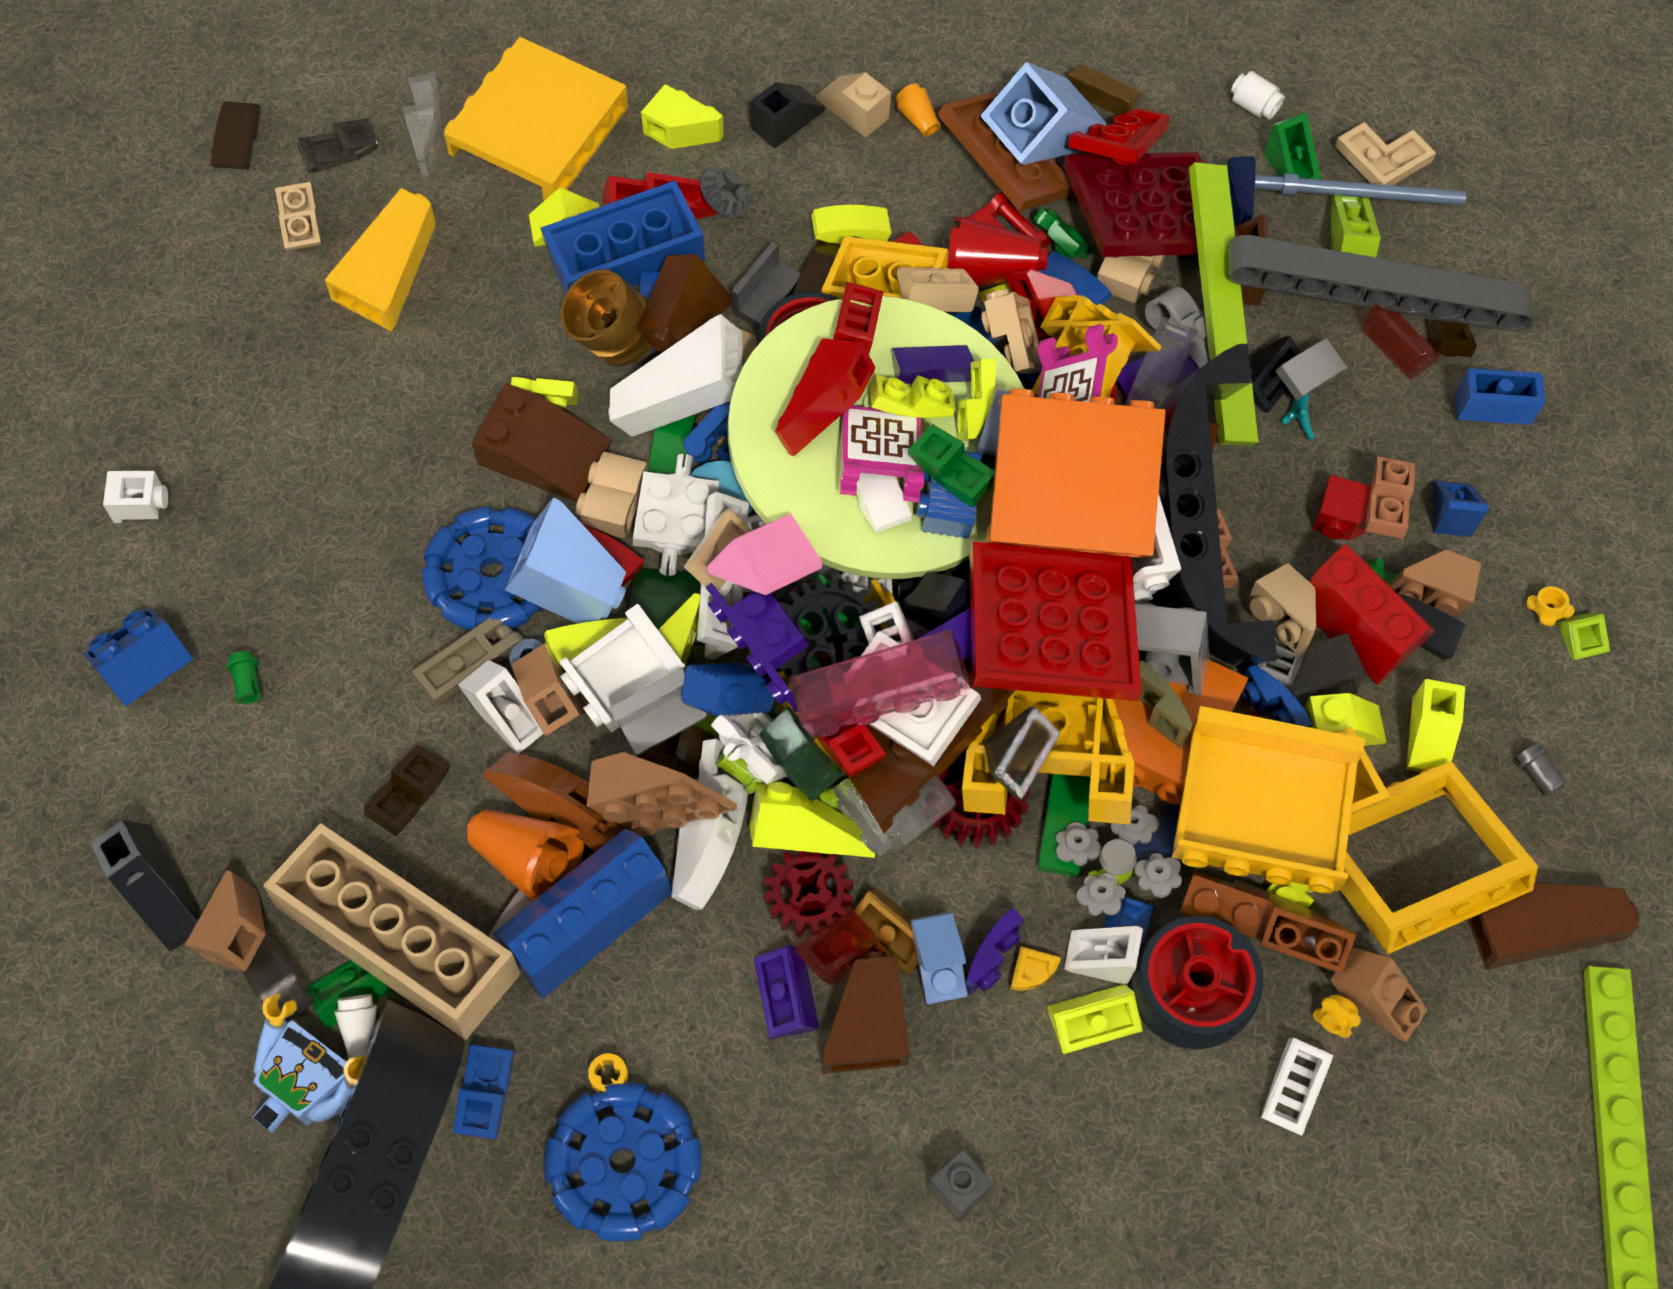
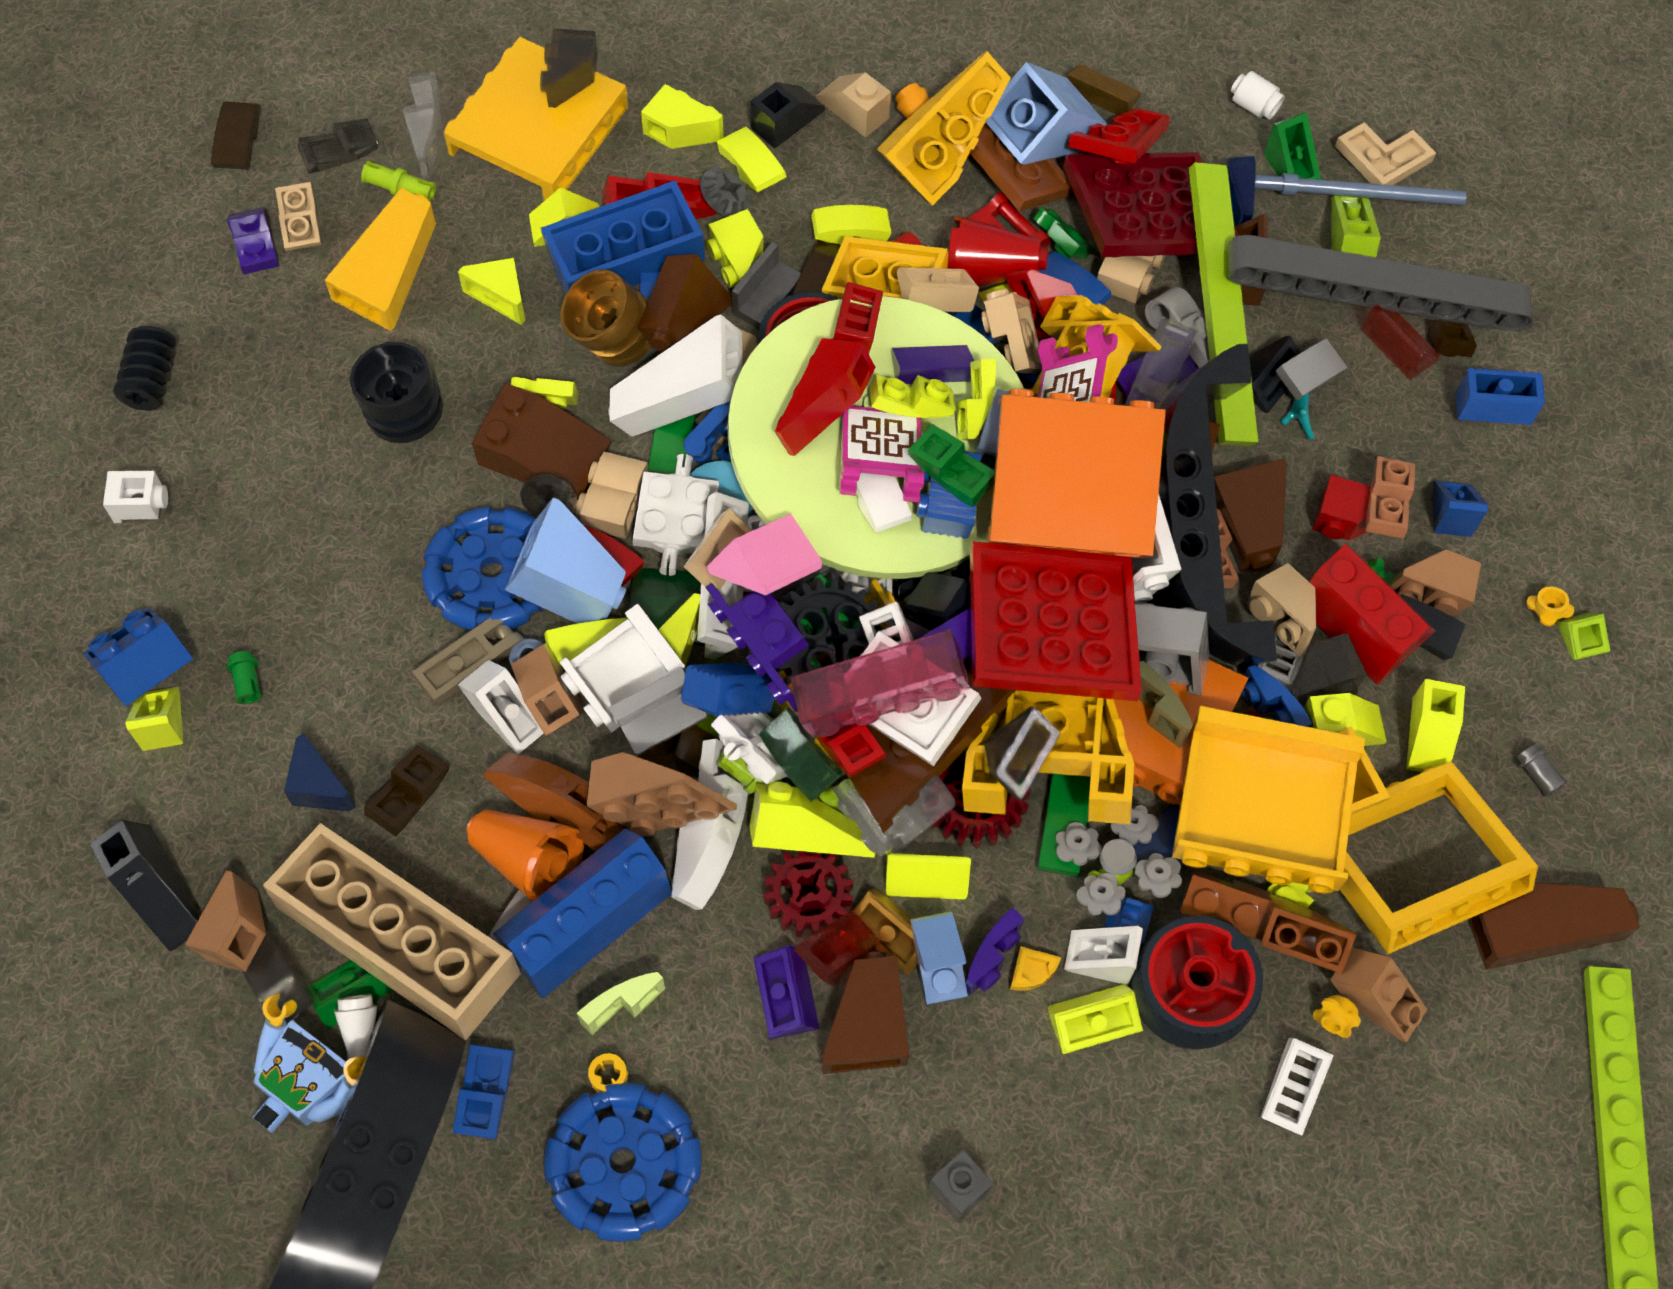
none -> black piece [113,326,177,411]
none -> neon yellow slope [125,687,184,751]
none -> dark purple slope [227,206,279,275]
none -> dark blue slope [284,734,355,812]
none -> black wheel [349,342,443,443]
none -> lime pin [361,160,436,203]
none -> neon yellow slope [458,258,526,325]
none -> clear smoke hair [520,472,577,518]
none -> clear smoke slope [540,28,598,108]
none -> yellowish green slope [577,972,665,1035]
none -> neon yellow slope [706,209,764,288]
none -> neon yellow slope [716,126,786,193]
none -> yellow wedge [877,51,1011,206]
none -> neon yellow slope [885,853,971,899]
none -> reddish brown slope [1214,458,1287,571]

